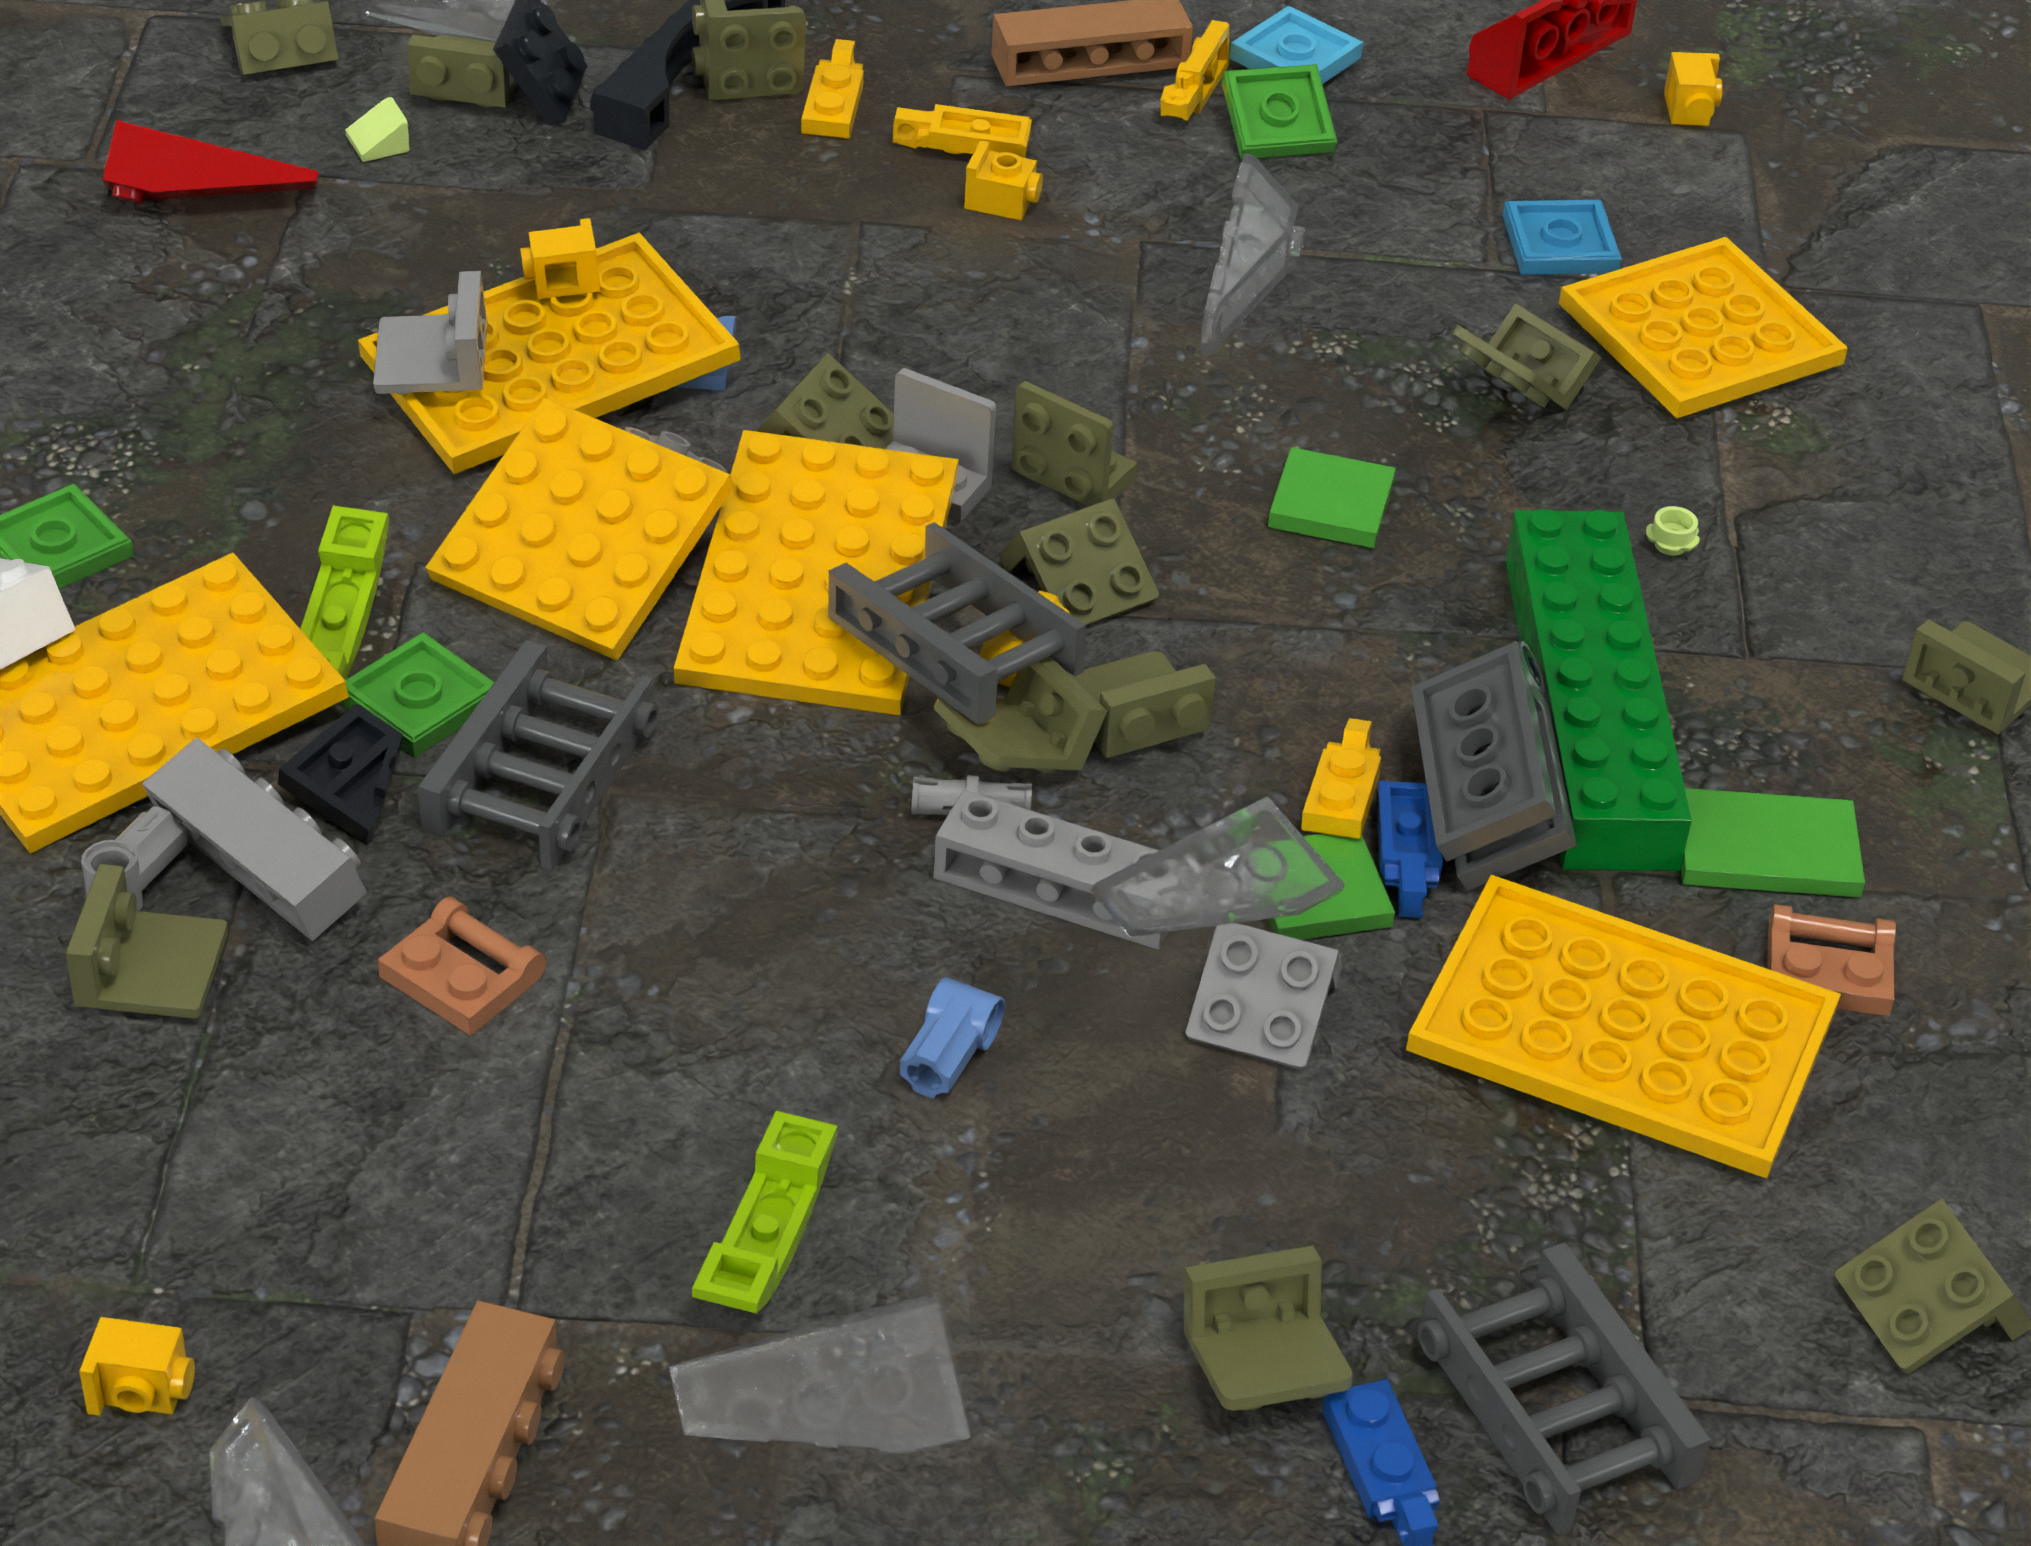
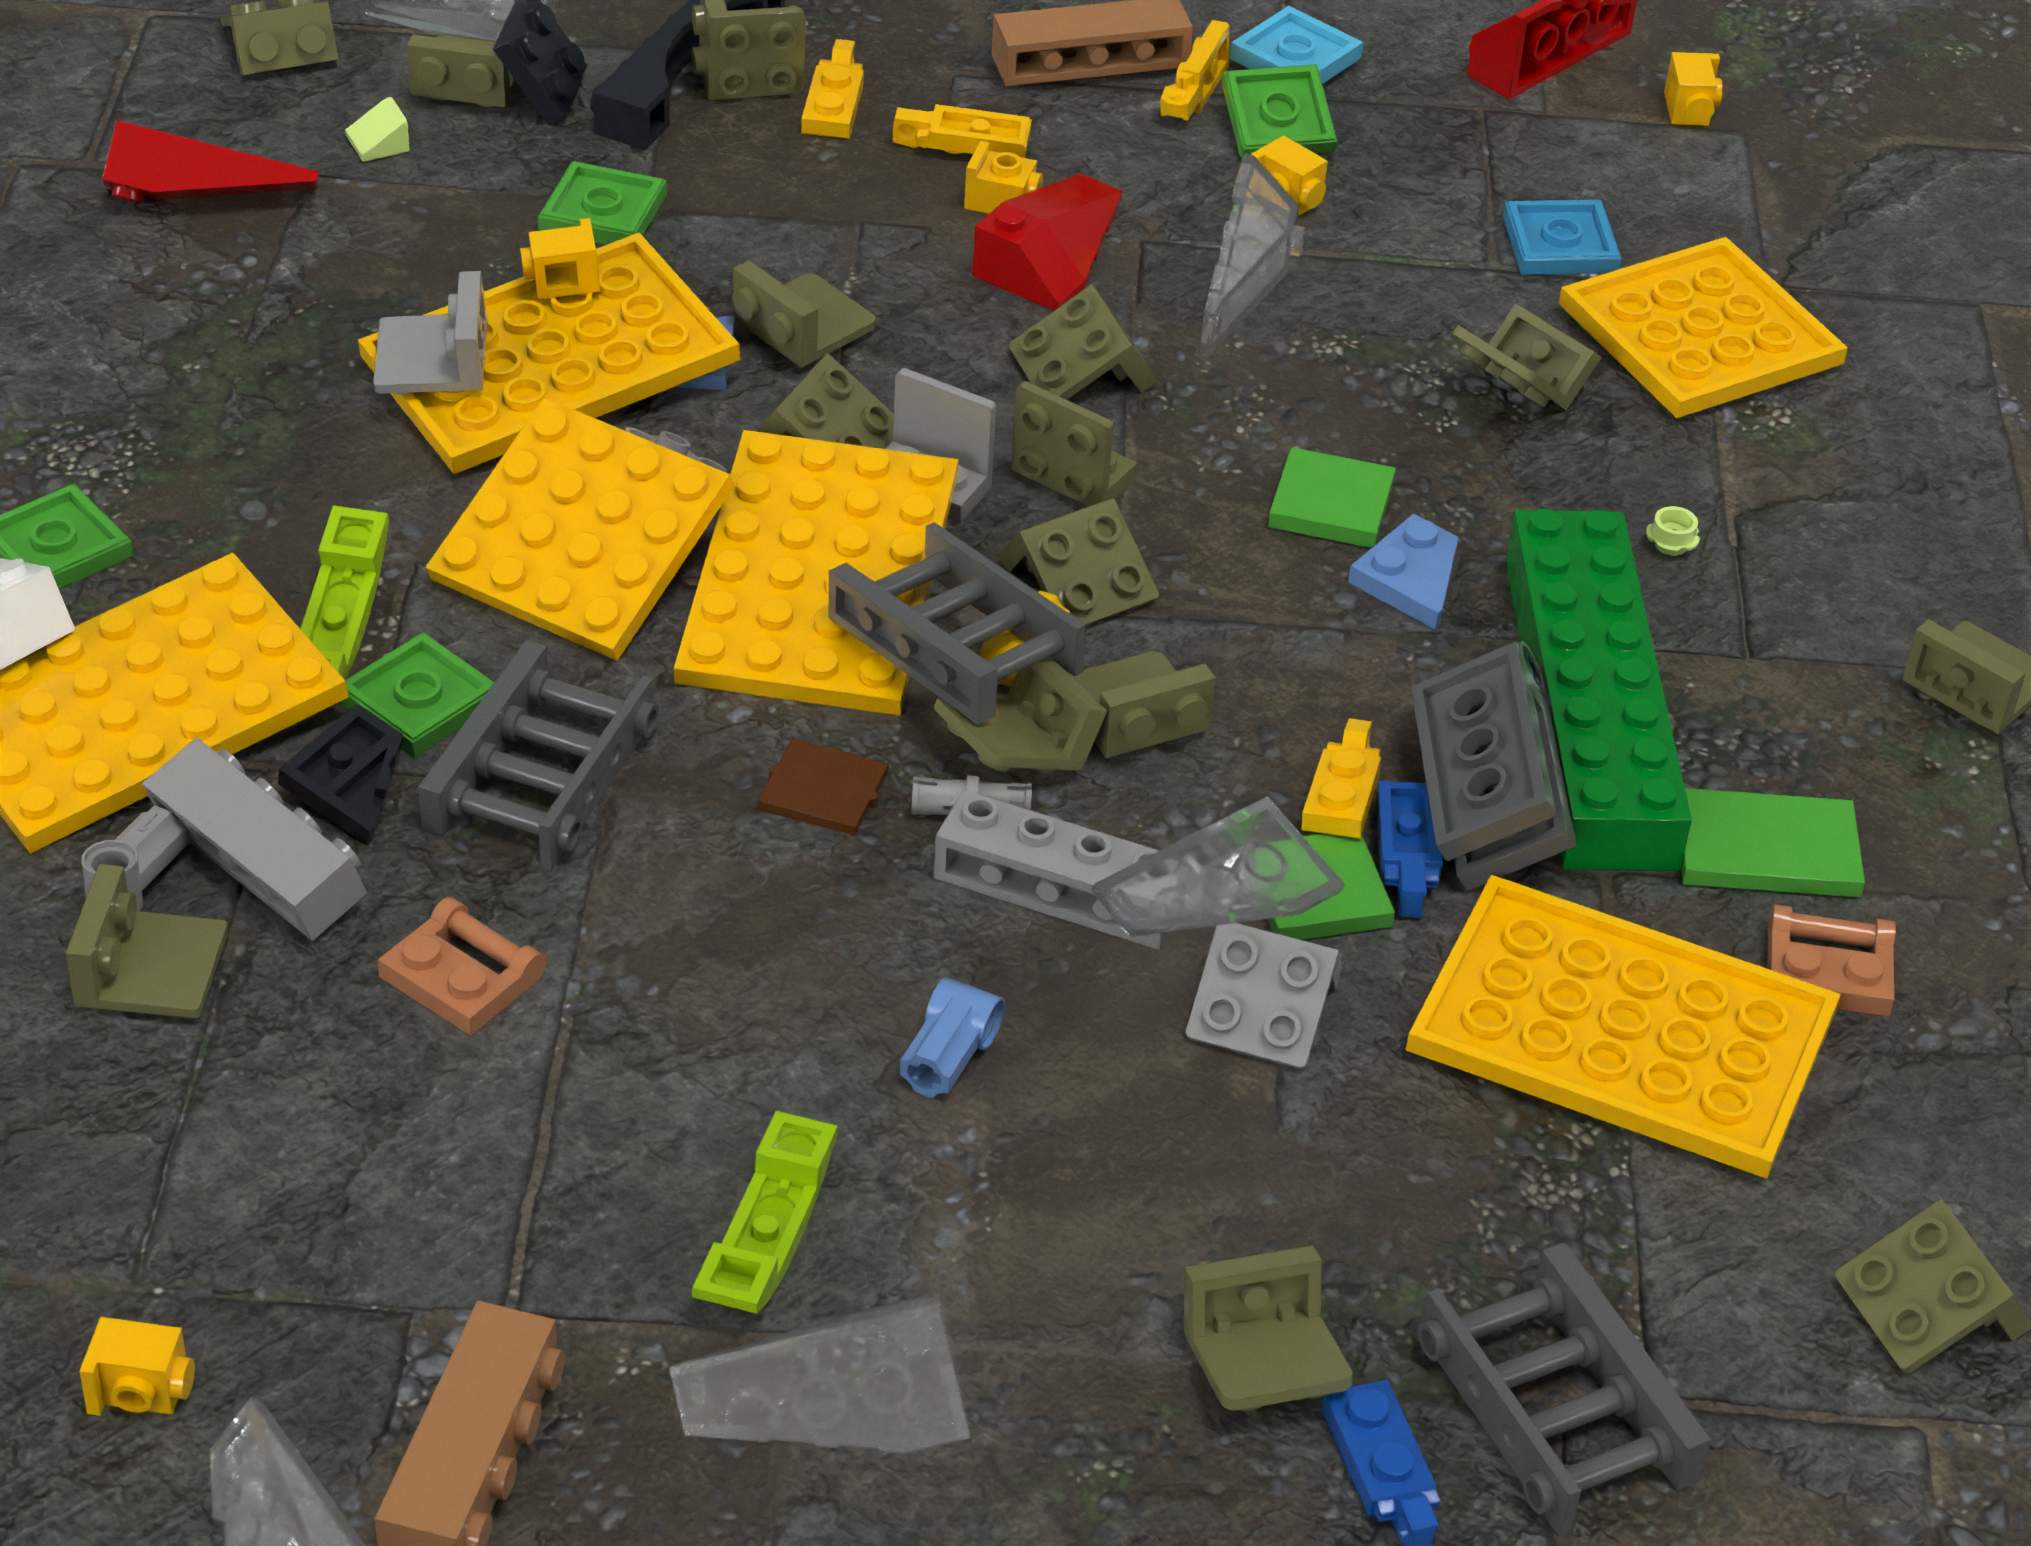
none -> bright green tile [538,161,667,245]
none -> olive bracket [732,260,875,368]
none -> reddish brown piece [758,738,889,835]
none -> red wedge [972,173,1122,311]
none -> olive bracket [1009,284,1159,400]
none -> yellow brick [1246,135,1328,217]
none -> medium blue wing [1348,513,1458,630]

